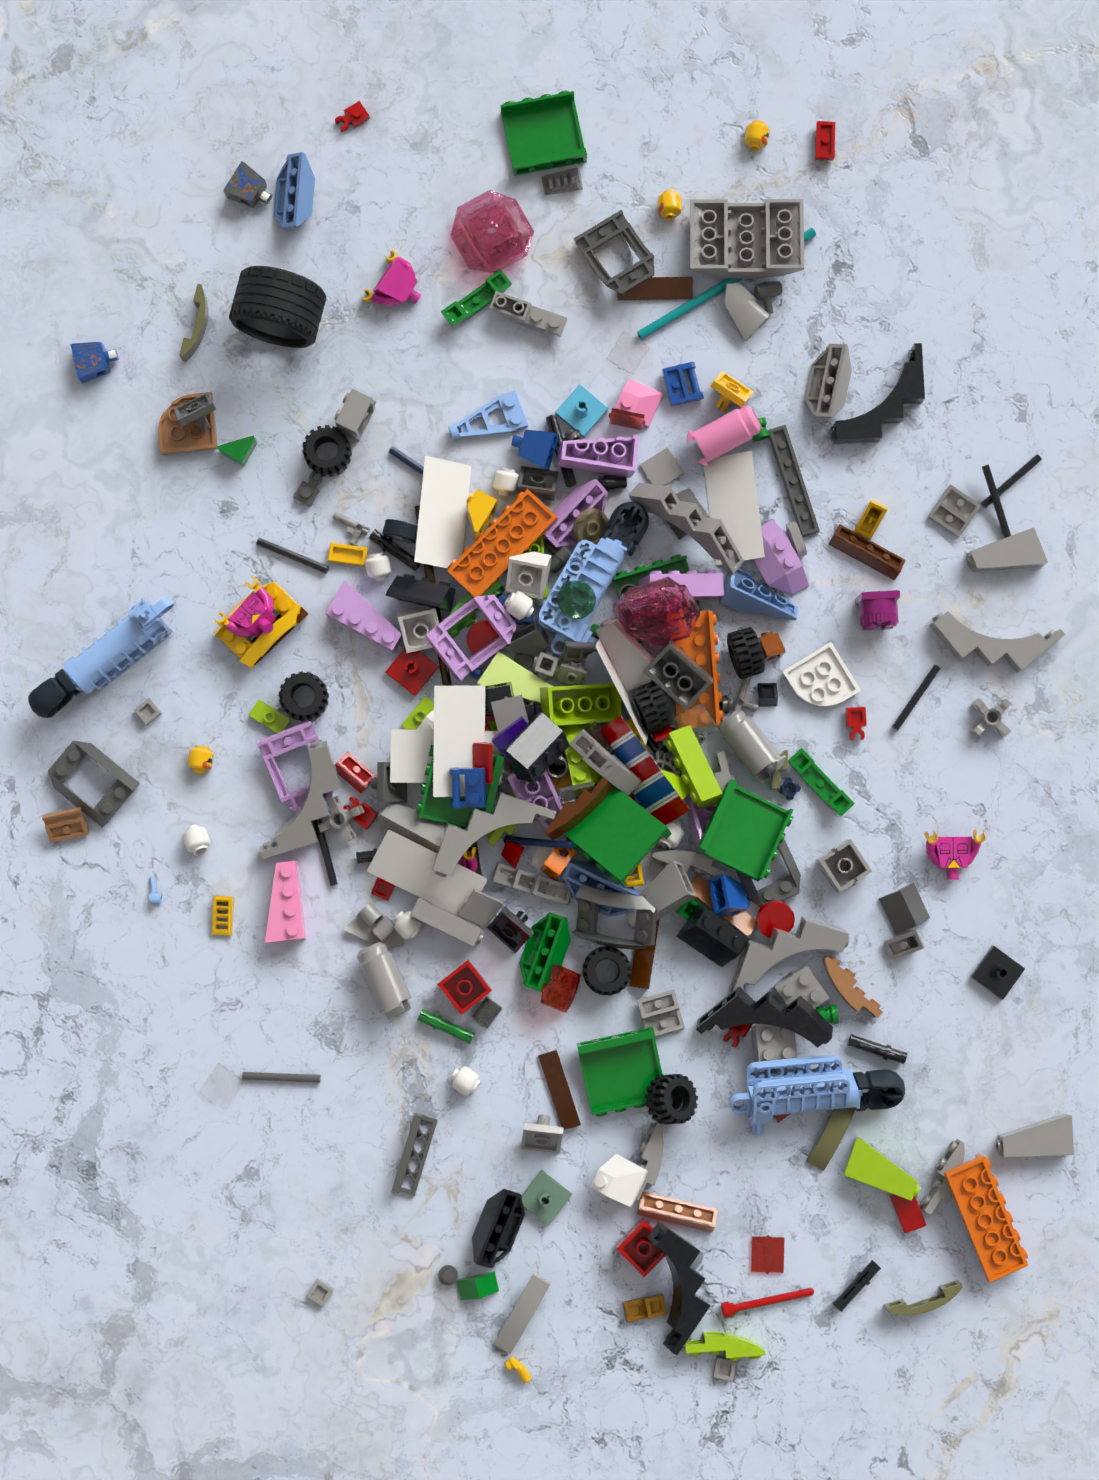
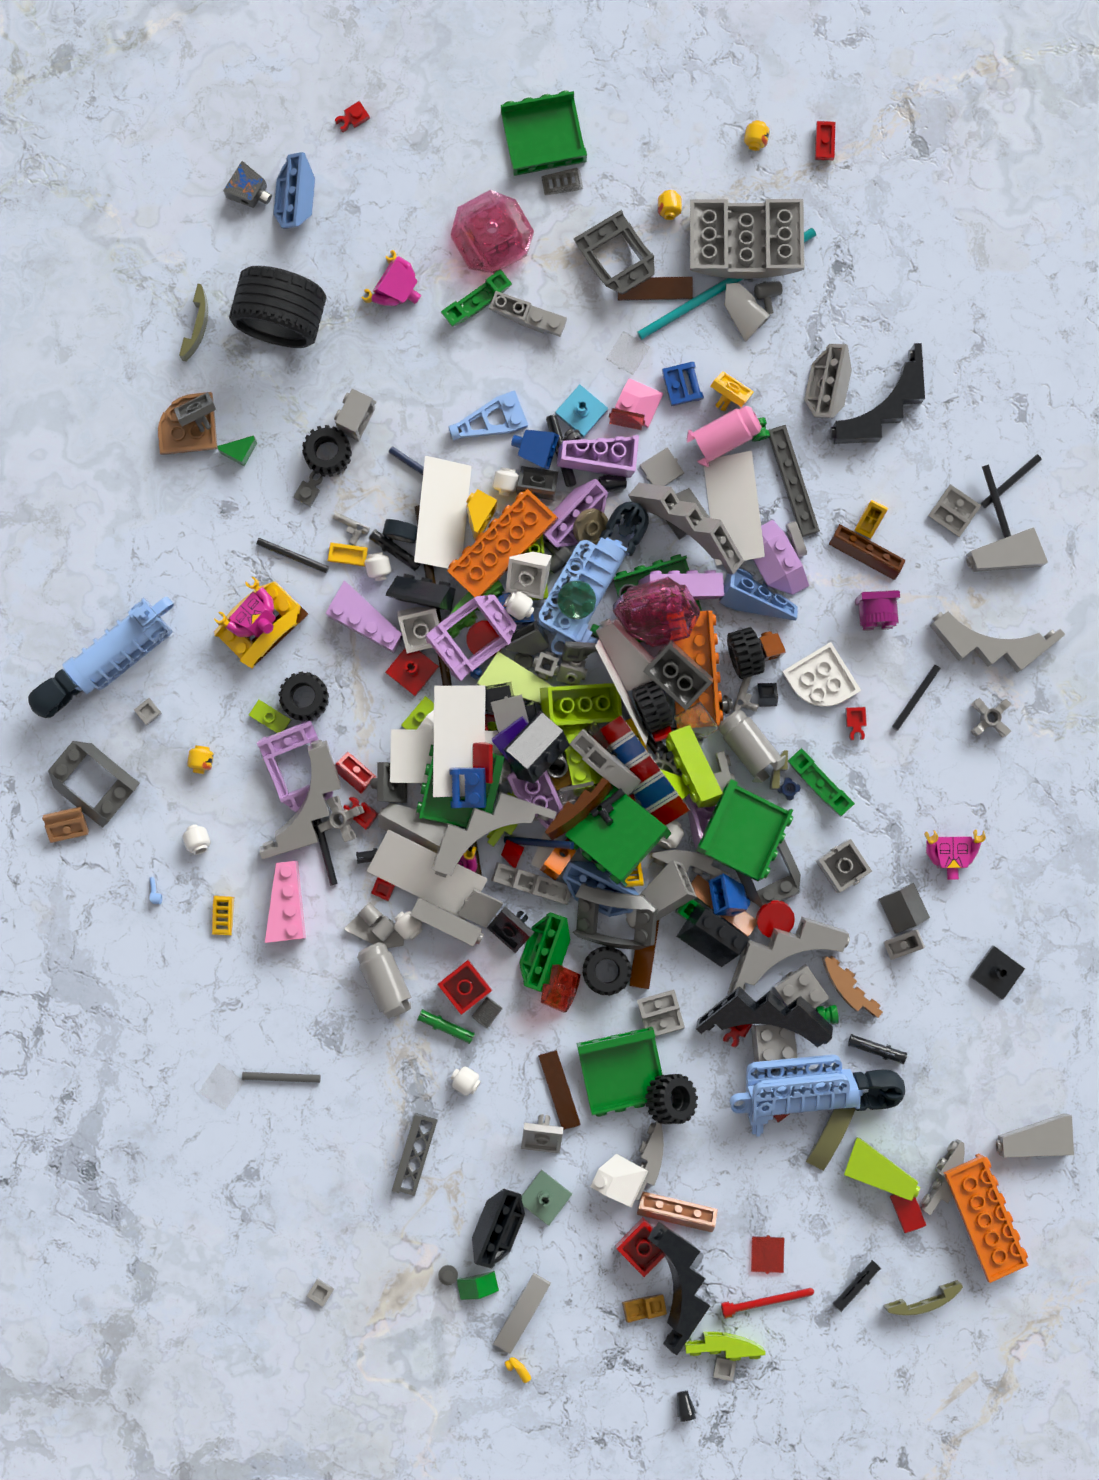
torso [70,342,119,384] -> none
none -> black hose [590,788,625,826]
none -> black cone [677,1390,697,1422]

